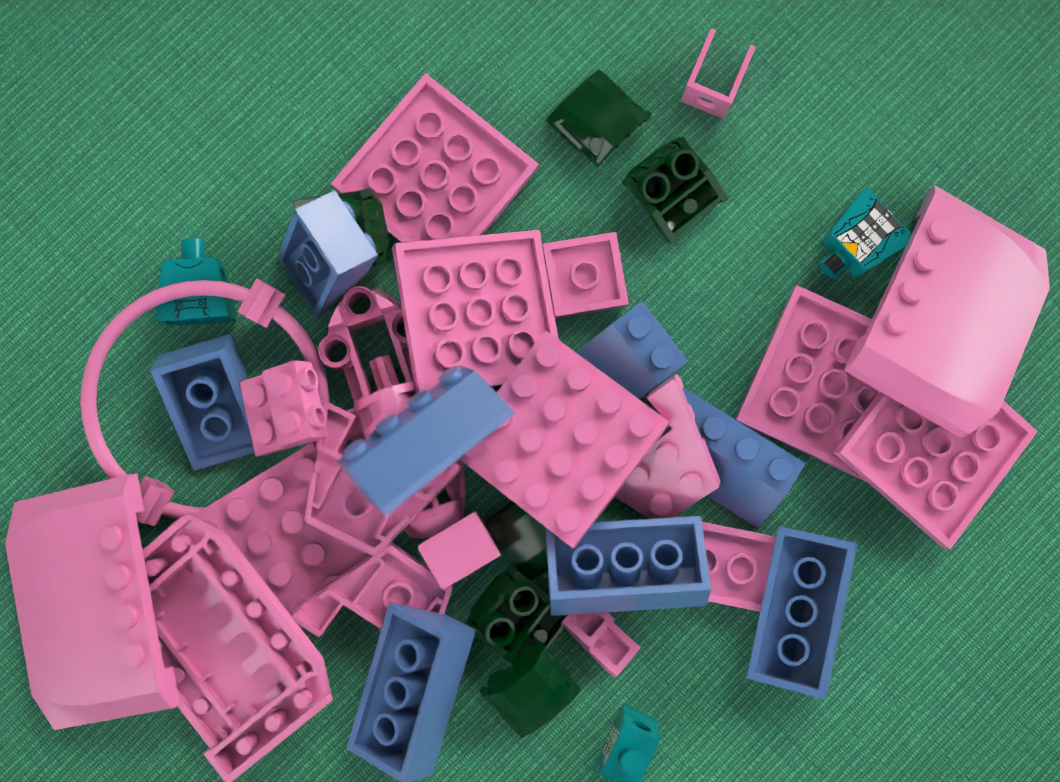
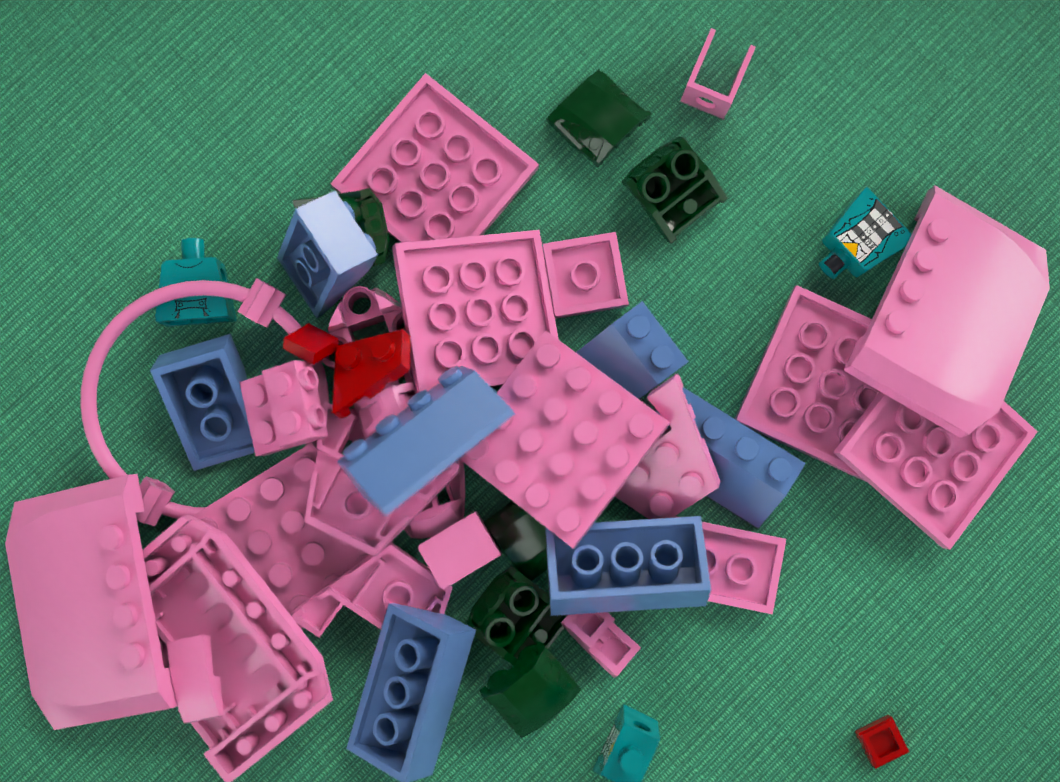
medium blue slope [746,526,858,699] -> none
none -> bright pink slope [167,635,223,723]
none -> red tile [283,323,339,365]
none -> red wing [332,329,411,419]
none -> red tile [855,715,909,769]

